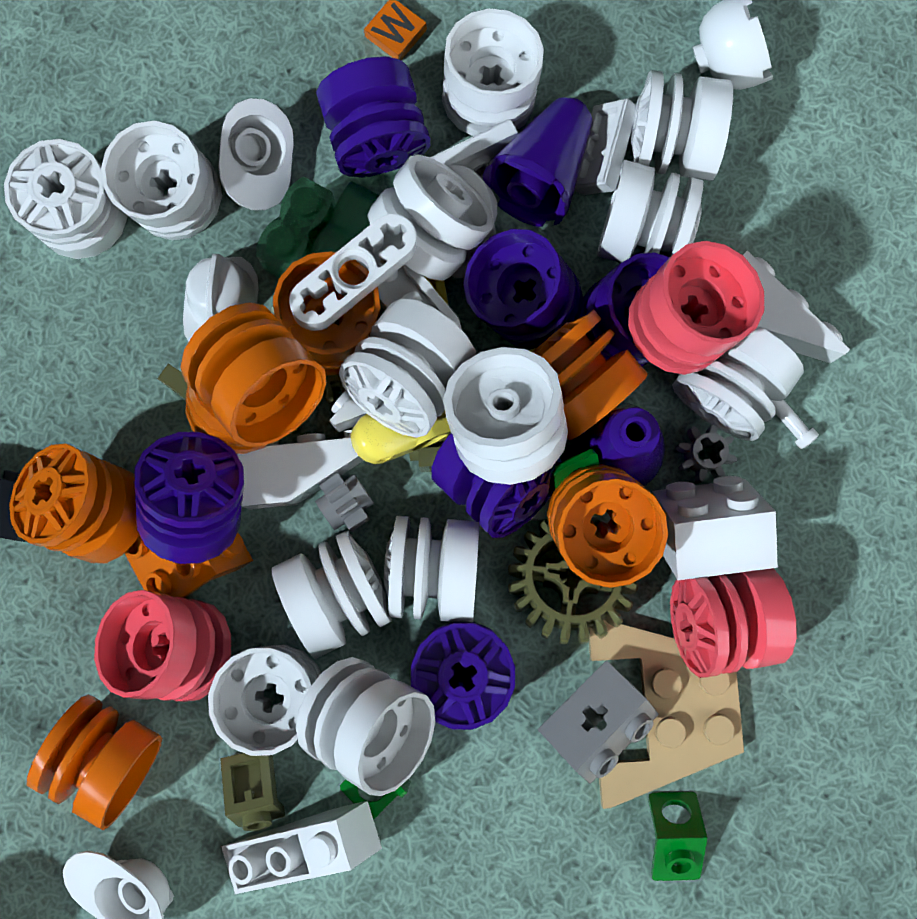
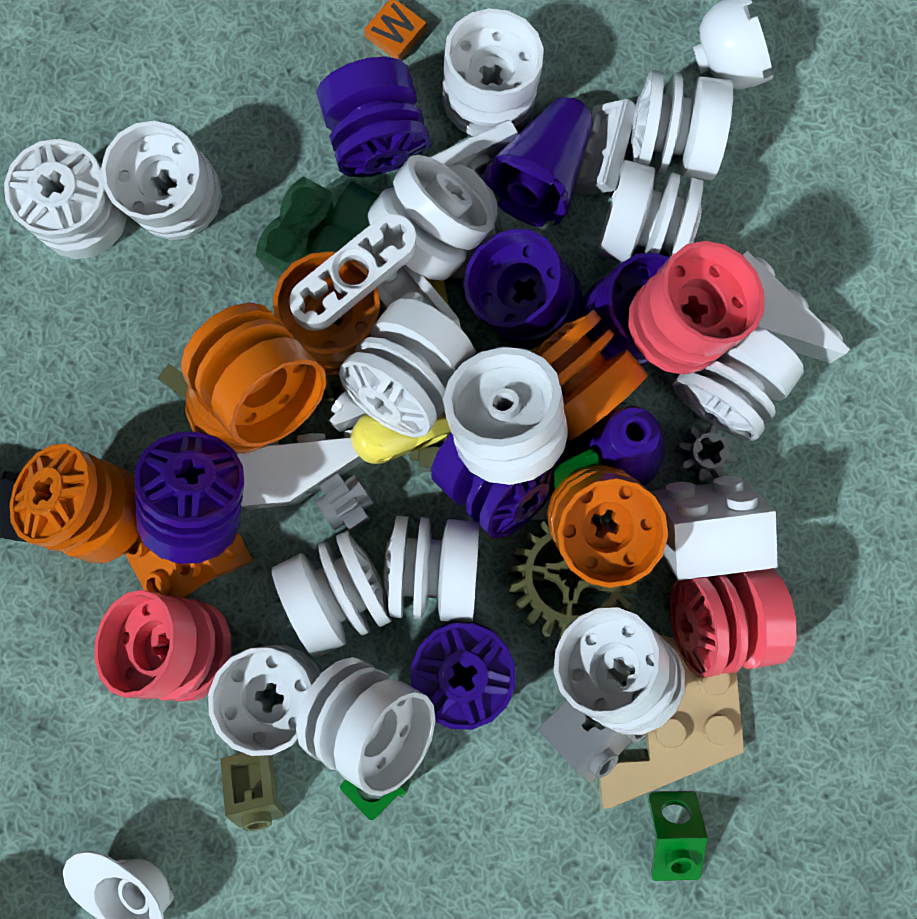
orange wheel [27,694,163,831] -> none
white piece [183,254,259,342] -> none
white piece [218,98,294,210] -> none
white slope [222,801,382,894] -> none
white piece [771,399,819,449] -> none
none -> white wheel [554,607,685,735]

